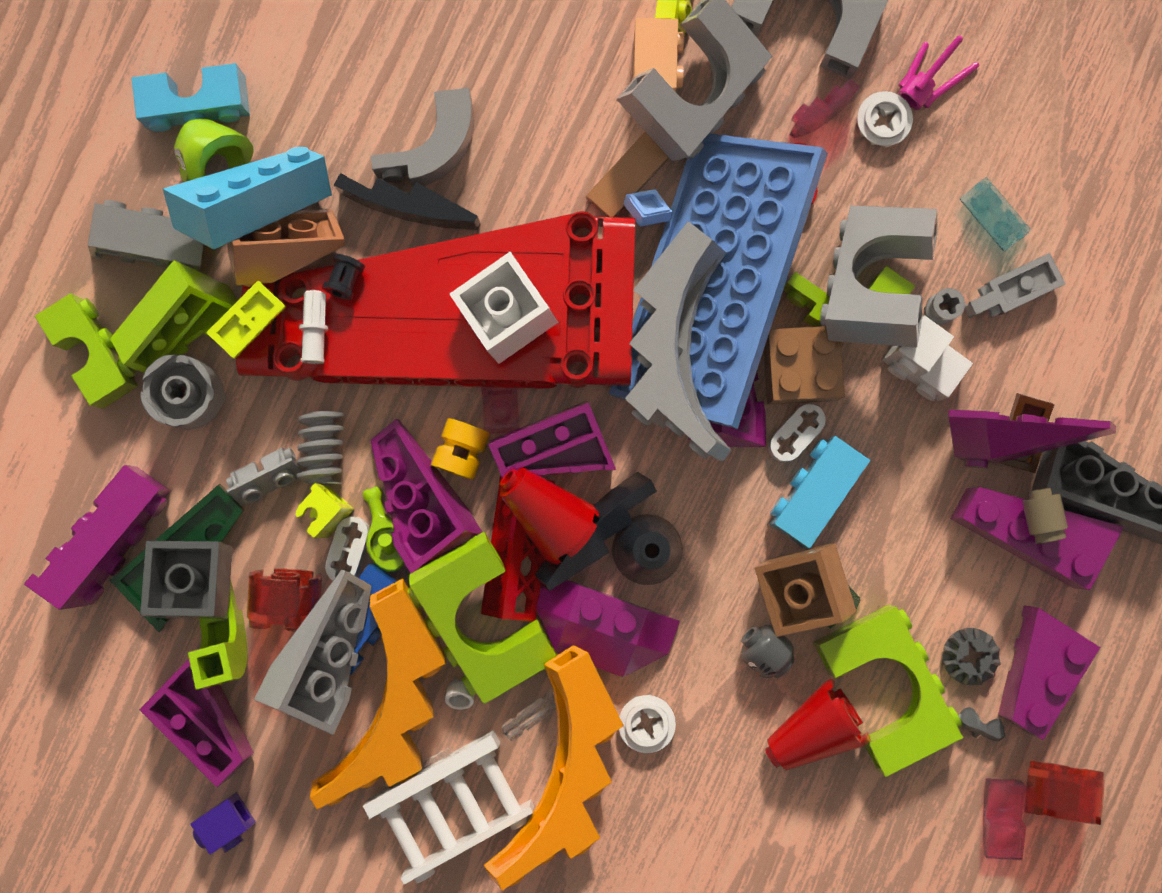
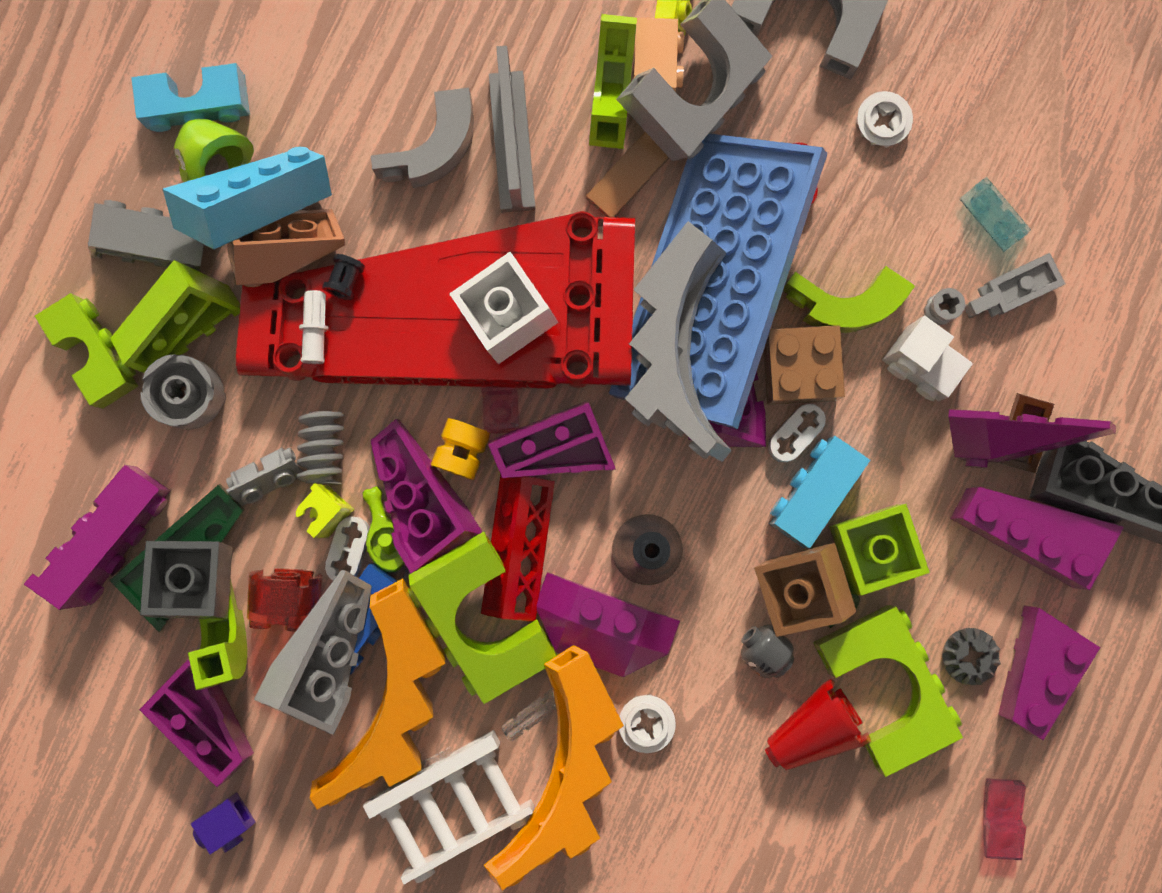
neon yellow hinge [206,280,286,359] -> none
black slope [334,173,480,230] -> none
white hinge [445,679,474,710] -> none
red cone [500,468,599,565] -> none
black slope [535,472,657,591] -> none
light blue tile [623,189,672,227] -> none
clear pink slope [789,78,860,138] -> none
light grey arch [821,205,938,347] -> none
dark pink plant [898,35,979,110] -> none
dark grey piece [958,707,1005,741] -> none
dark tan brick [1022,488,1068,544] -> none
clear red brick [1024,761,1105,825] -> none
none -> light grey fence [489,46,536,213]
none -> lime arch [589,14,637,149]
none -> lime brick [829,504,930,596]

